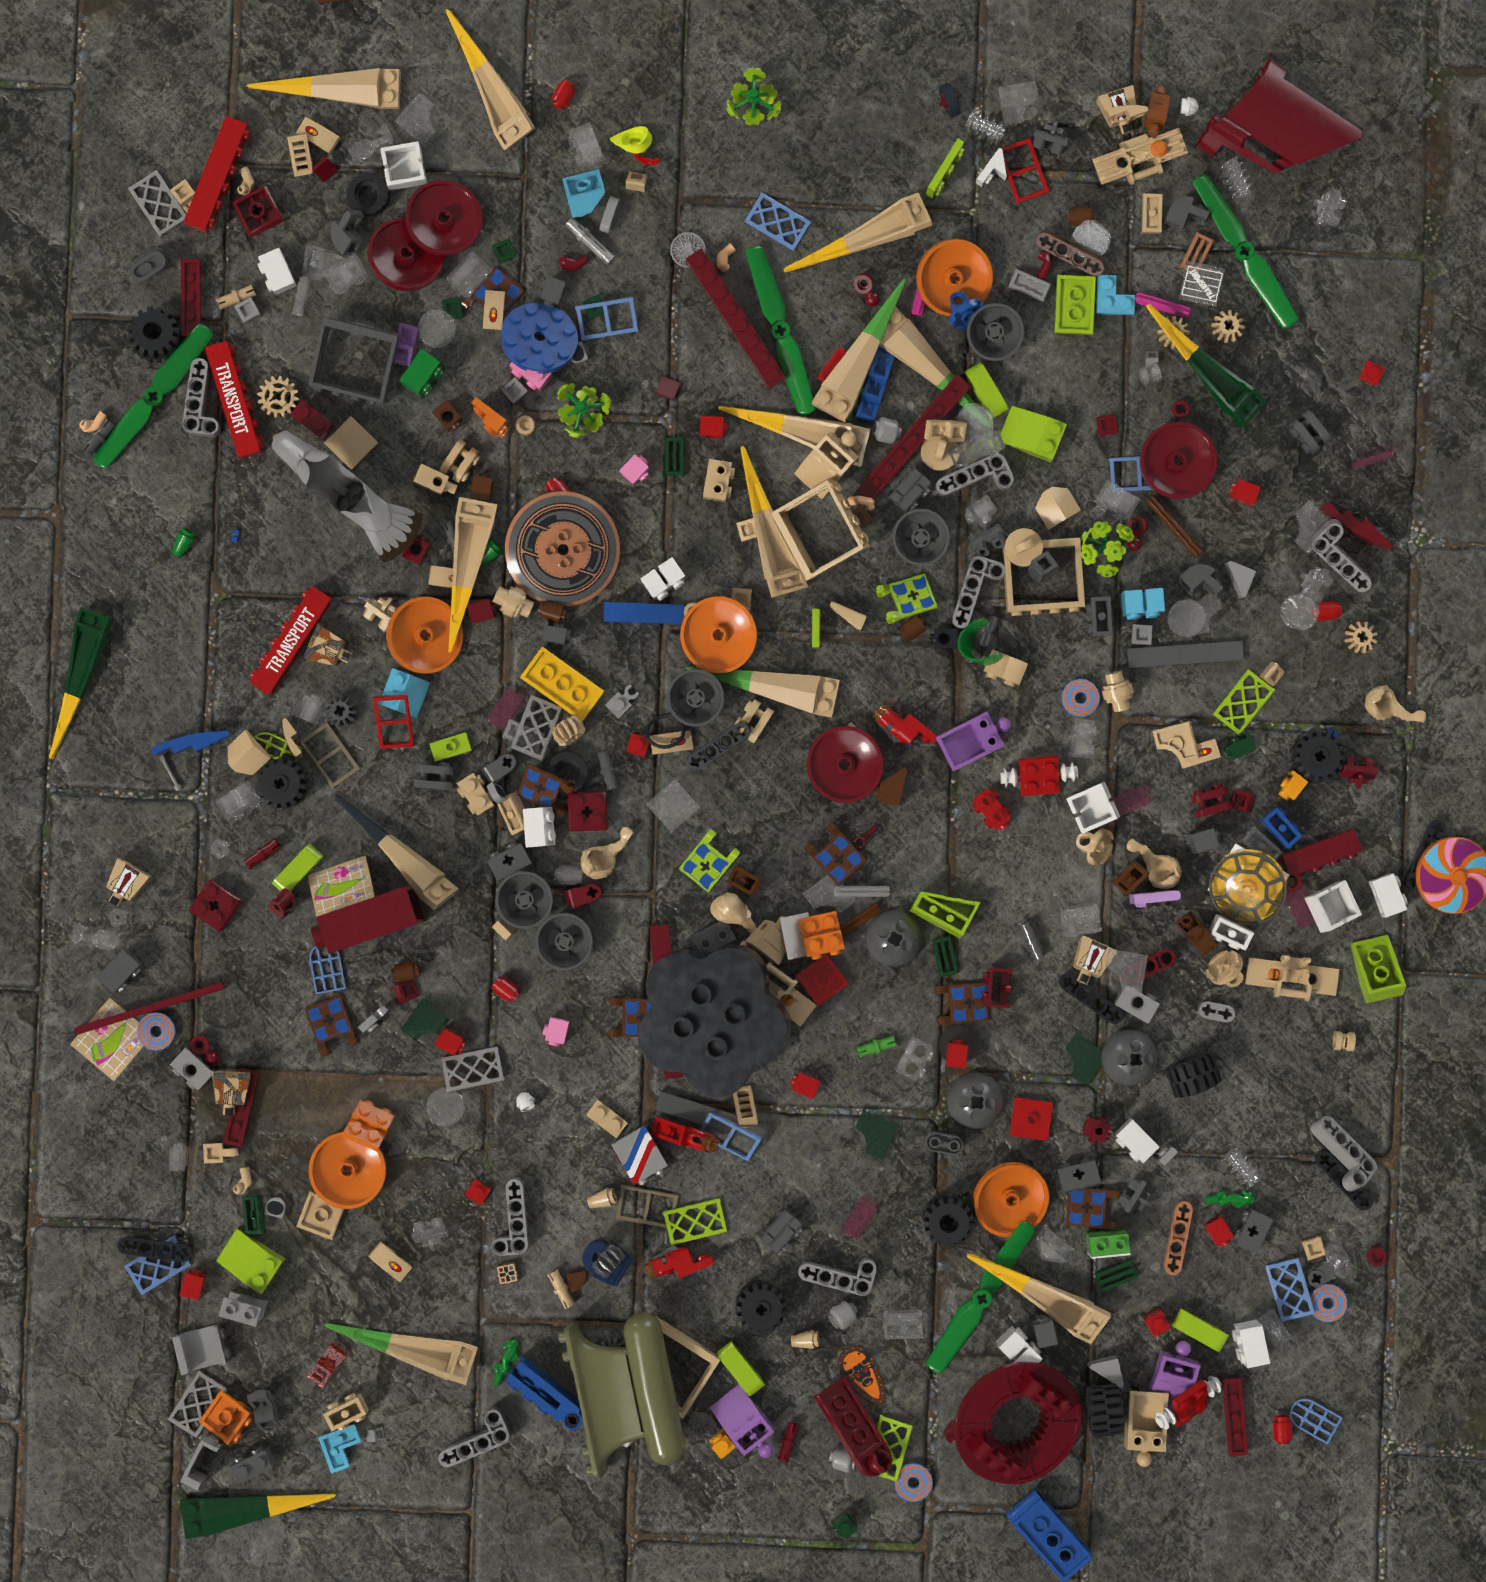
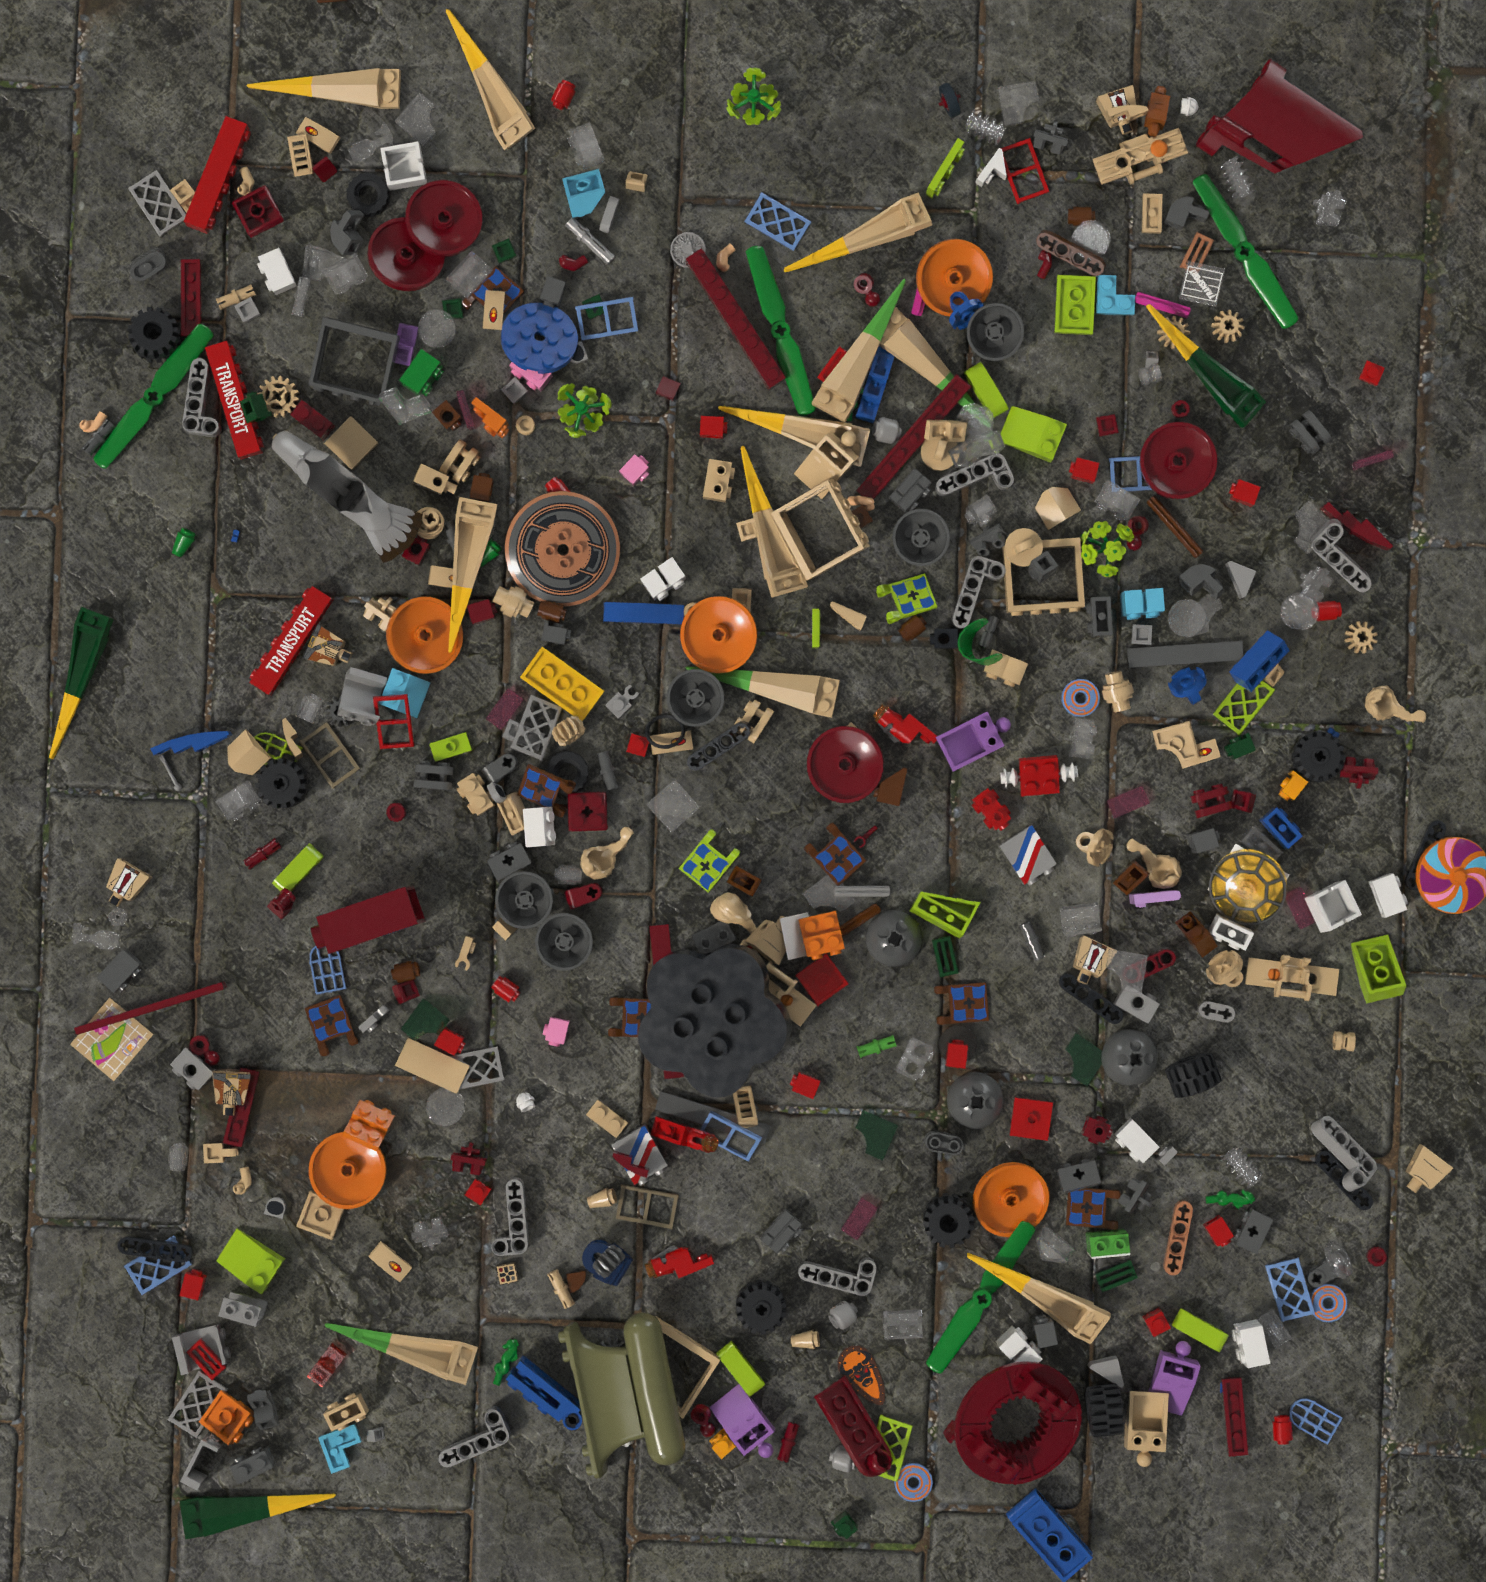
medium blue tile [137,1012,176,1051] -> none
dark red brick [189,880,242,931] -> none
clear plate [211,840,230,859] -> none
dark green tile [242,1194,266,1235] -> none
sticker [308,855,375,917] -> none
tan plate [335,795,459,910] -> none
neon yellow piece [610,126,660,165] -> none
lime window [663,1198,727,1245] -> none
dark green tile [665,437,684,476] -> none
dark red window [981,968,1013,1008] -> none
light grey plate [1008,269,1051,302] -> none
white piece [1067,781,1120,834] -> none
red plate [1155,1376,1222,1429] -> none
dark red hinge [1279,829,1362,891] -> none
tan tile [1301,1236,1327,1261] -> none
none -> red tile [186,1338,227,1380]
none -> dark green brick [240,392,272,423]
none -> light grey panel [337,667,388,726]
none -> clear plate [379,387,433,425]
none -> dark red tile [386,803,406,822]
none -> tan piece [395,1038,470,1094]
none -> tan piece [417,507,444,539]
none -> dark red hips [450,1142,487,1175]
none -> tan plate [455,936,476,971]
none -> clear pink tile [456,390,476,430]
none -> dark red slope [612,1151,649,1178]
none -> dark red plate [691,1404,715,1437]
none -> panel [998,825,1056,886]
none -> red brick [1069,457,1099,484]
none -> blue tile [1168,667,1207,705]
none -> blue brick [1229,630,1290,692]
none -> tan torso [1406,1144,1453,1193]

